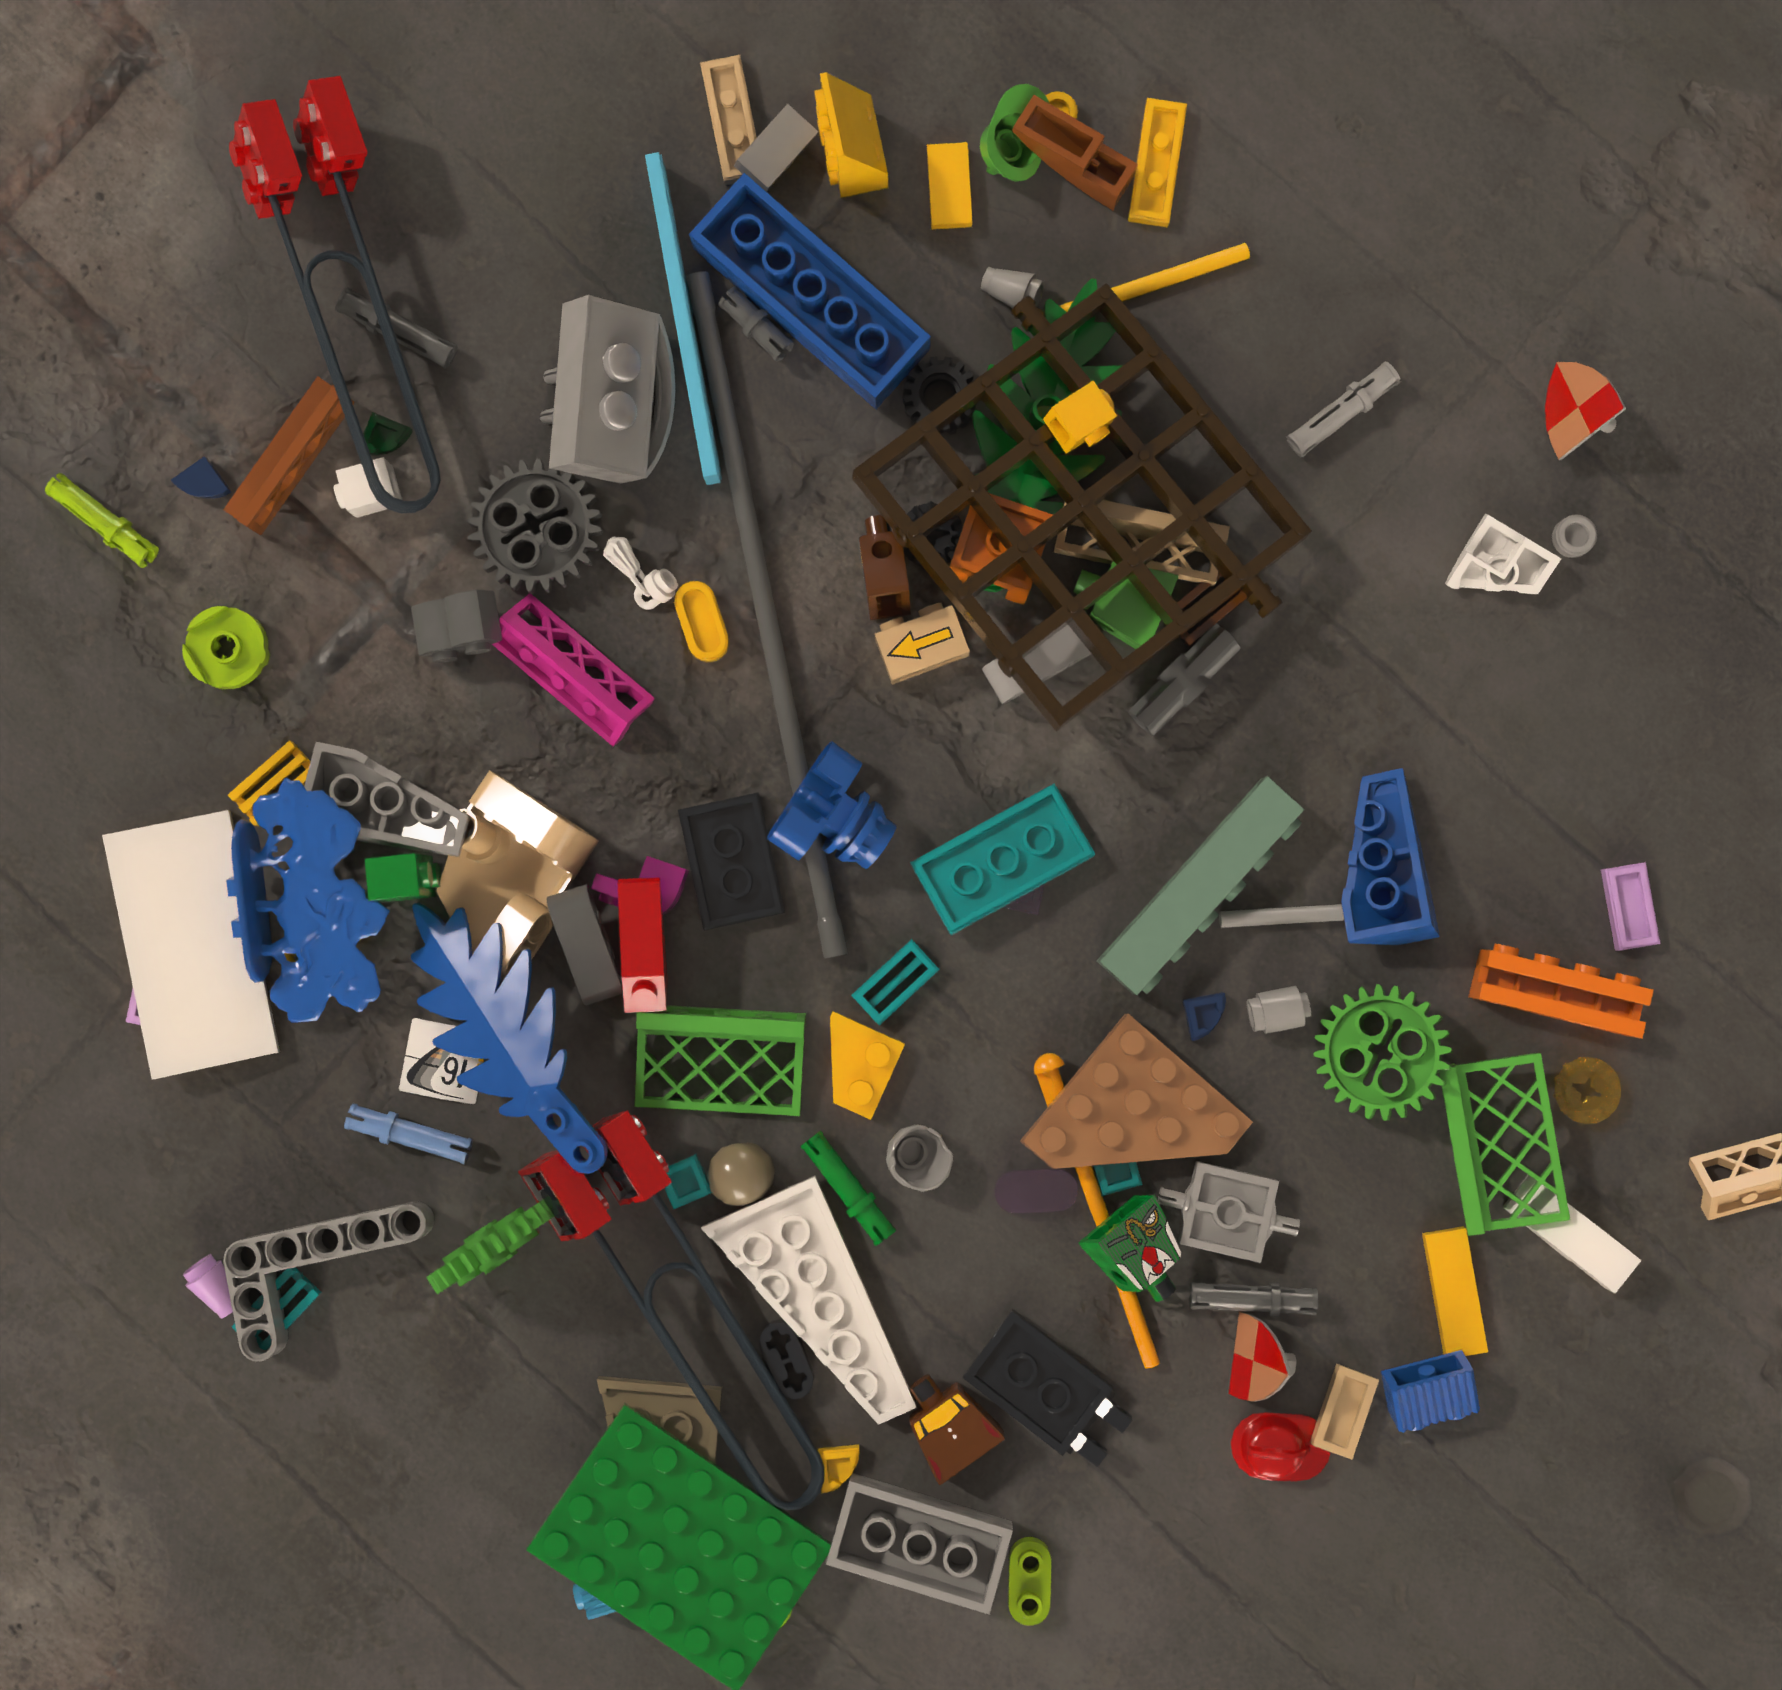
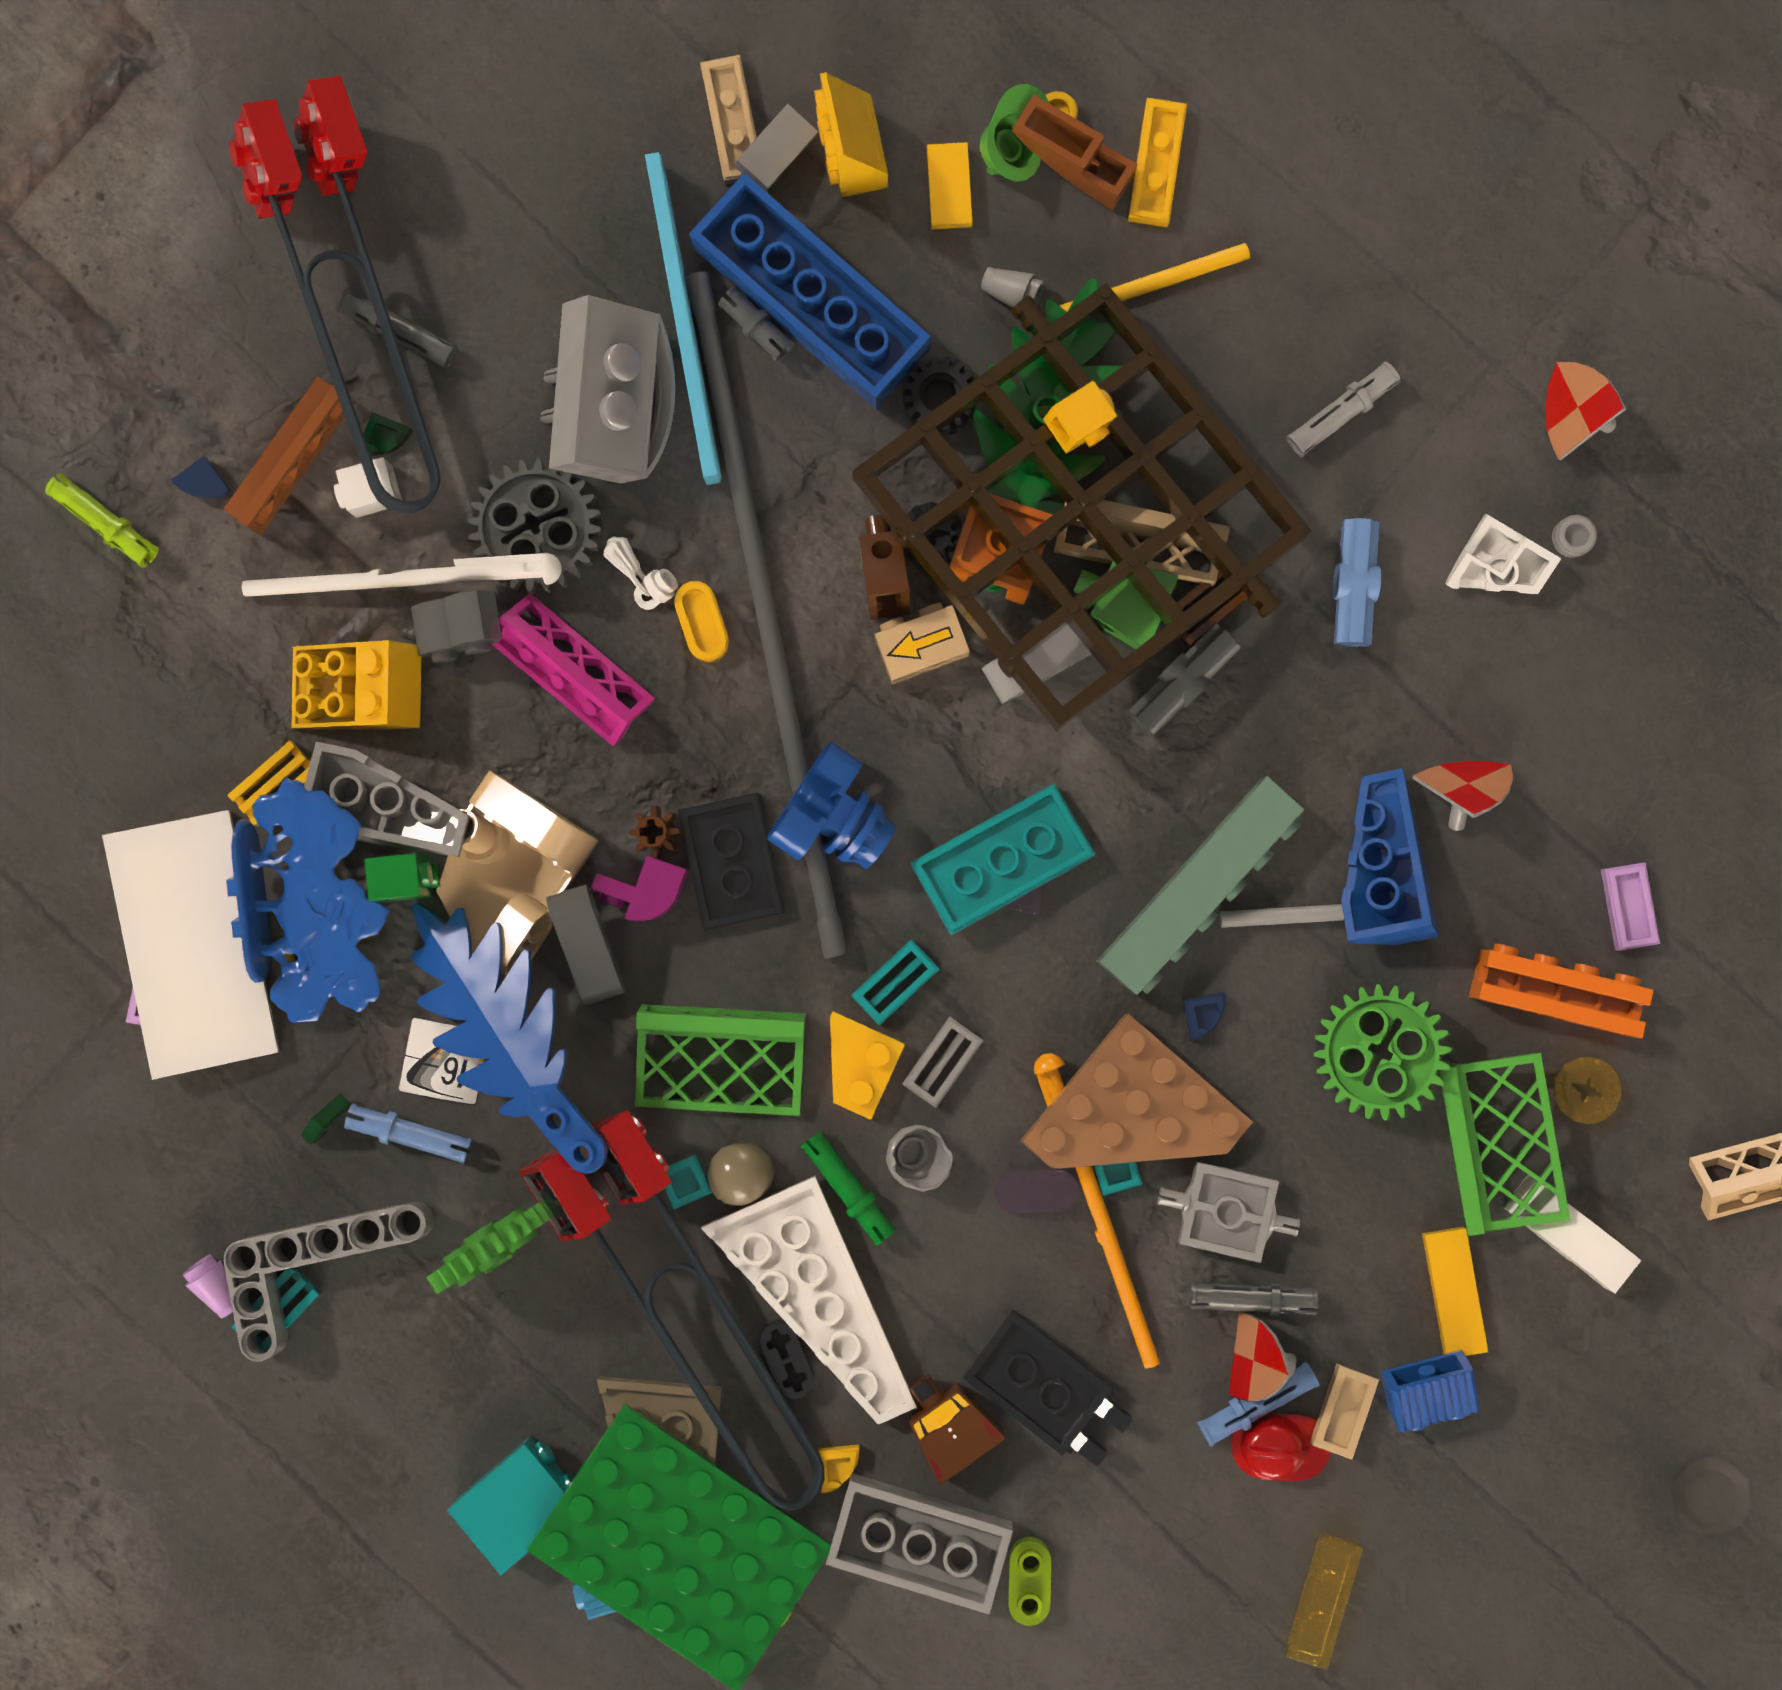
lime plate [182,606,270,689] -> none
red slope [617,877,668,1013] -> none
torso [1078,1195,1181,1302] -> none
light grey brick [1247,986,1311,1034] -> none
none -> white bar [242,553,562,597]
none -> yellow slope [291,640,421,730]
none -> dark green tile [301,1093,350,1145]
none -> teal brick [447,1435,574,1575]
none -> reddish brown gear [629,806,684,858]
none -> light grey tile [902,1016,984,1108]
none -> medium blue pin [1197,1362,1320,1447]
none -> clear yellow tile [1285,1532,1363,1670]
none -> medium blue piece [1332,518,1381,647]
none -> shield [1412,761,1513,831]

